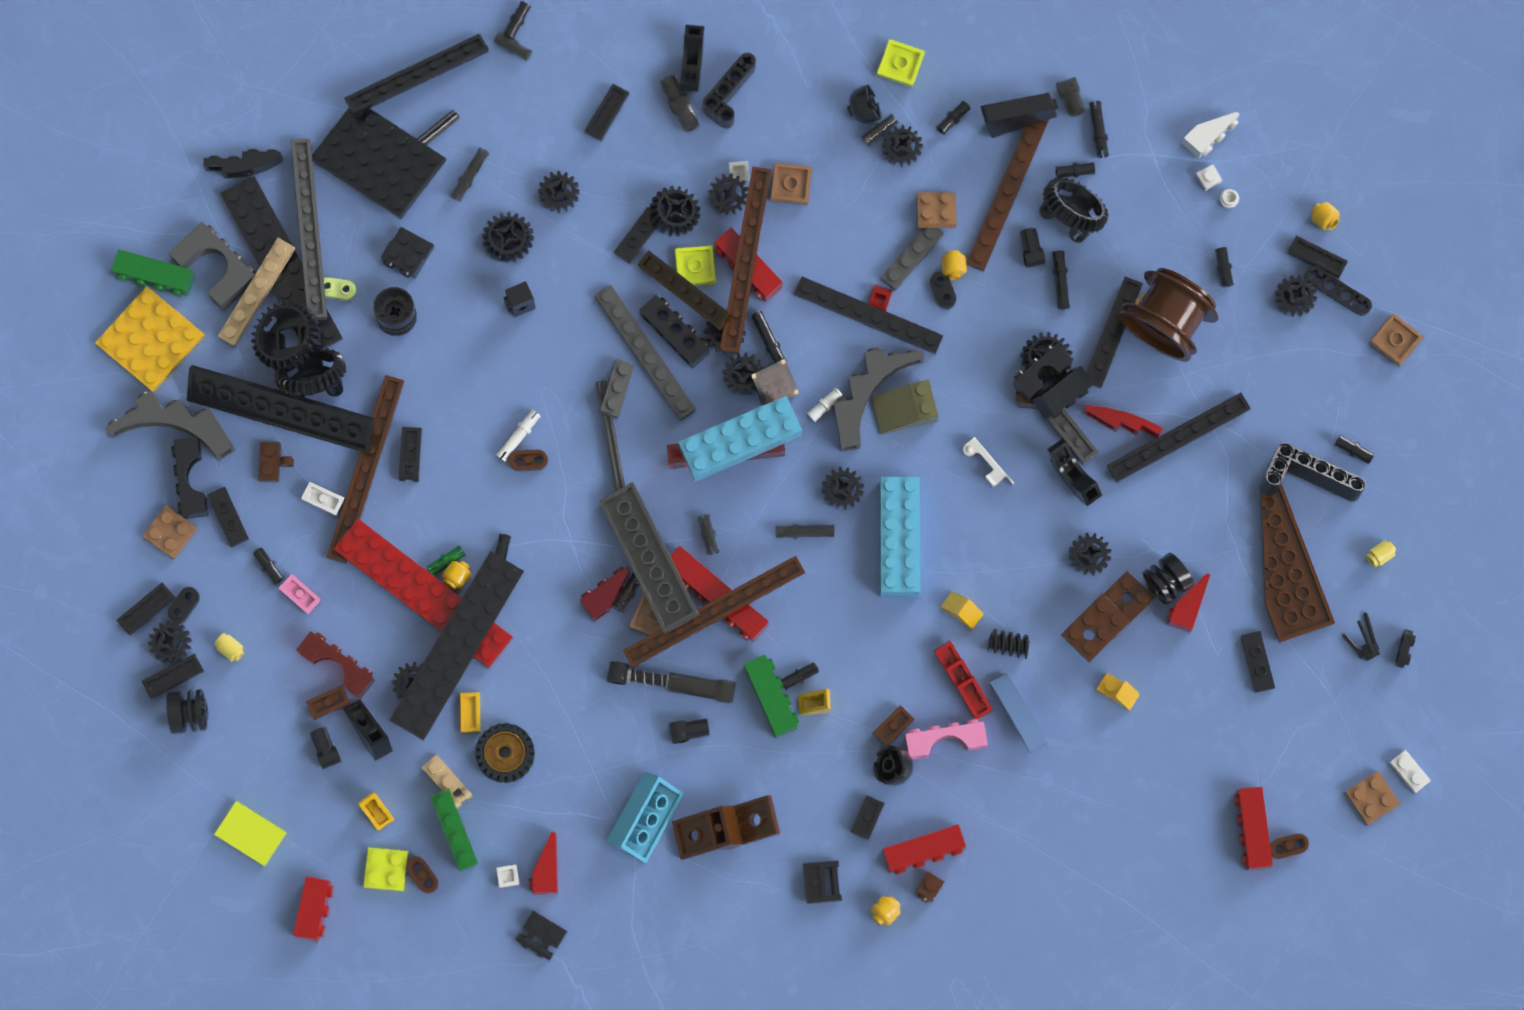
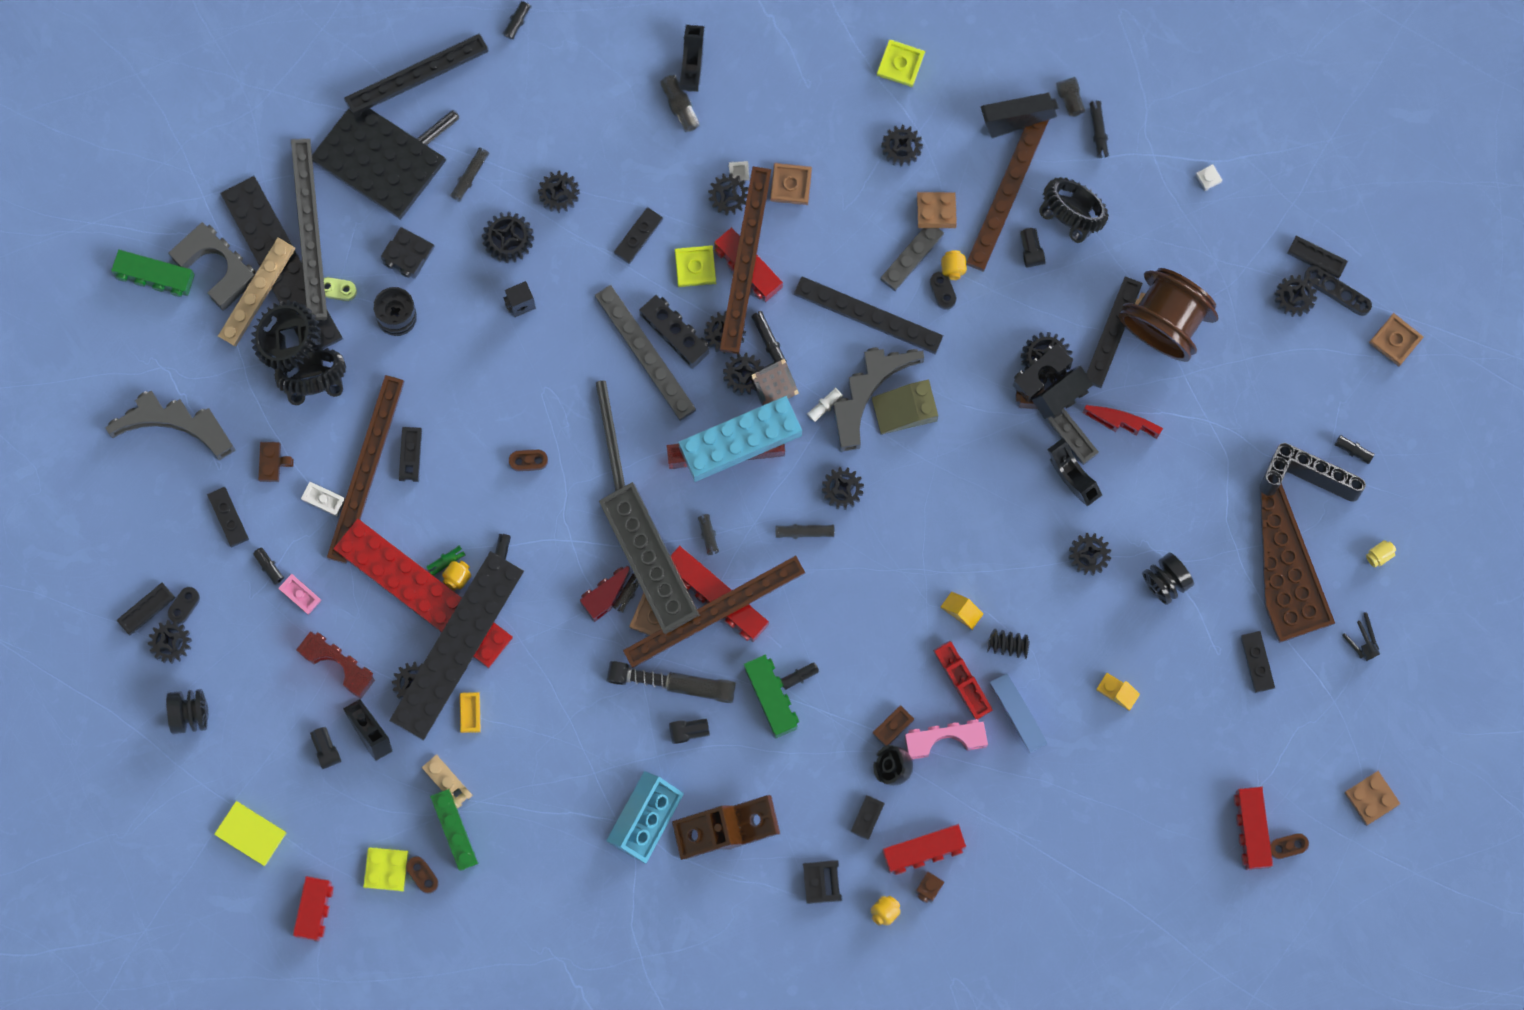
yellow plate [95,286,205,393] -> none
medium nougat plate [142,505,198,560] -> none
black plate [142,654,205,699] -> none
black arch [171,436,209,519] -> none
black plate [187,365,375,454] -> none
black slope [203,149,283,179] -> none
light yellow brick [214,633,244,662] -> none
reddish brown plate [306,685,351,720] -> none
yellow slope [358,792,394,831] -> none
wheel [475,723,535,783] -> none
clear smoke pin [494,32,532,61] -> none
white pin [496,409,541,463] -> none
white plate [497,865,520,888] -> none
black plate [515,911,568,961] -> none
red slope [529,832,558,895] -> none
black plate [585,84,629,142] -> none
dark grey plate [599,359,634,419] -> none
dark brown plate [637,250,732,331] -> none
black gear [649,185,701,237] -> none
black beam [703,53,756,128] -> none
yellow slope [798,689,830,715] -> none
black cylinder [847,84,881,124] -> none
clear smoke pin [861,113,898,146] -> none
red slope [868,284,893,311] -> none
medium azure brick [880,477,920,597] -> none
black pin [936,101,971,135] -> none
white piece [963,437,1014,487] -> none
black pin [1052,250,1070,309] -> none
black pin [1055,162,1095,178] -> none
reddish brown bracket [1061,571,1155,663] -> none
black plate [1107,392,1251,483] -> none
red slope [1166,573,1211,633] -> none
white slope [1182,112,1240,159] -> none
black pin [1215,247,1234,287] -> none
white plate [1220,189,1239,208] -> none
yellow head [1311,202,1340,230] -> none
white plate [1389,750,1431,794] -> none
black plate [1395,629,1416,668] -> none

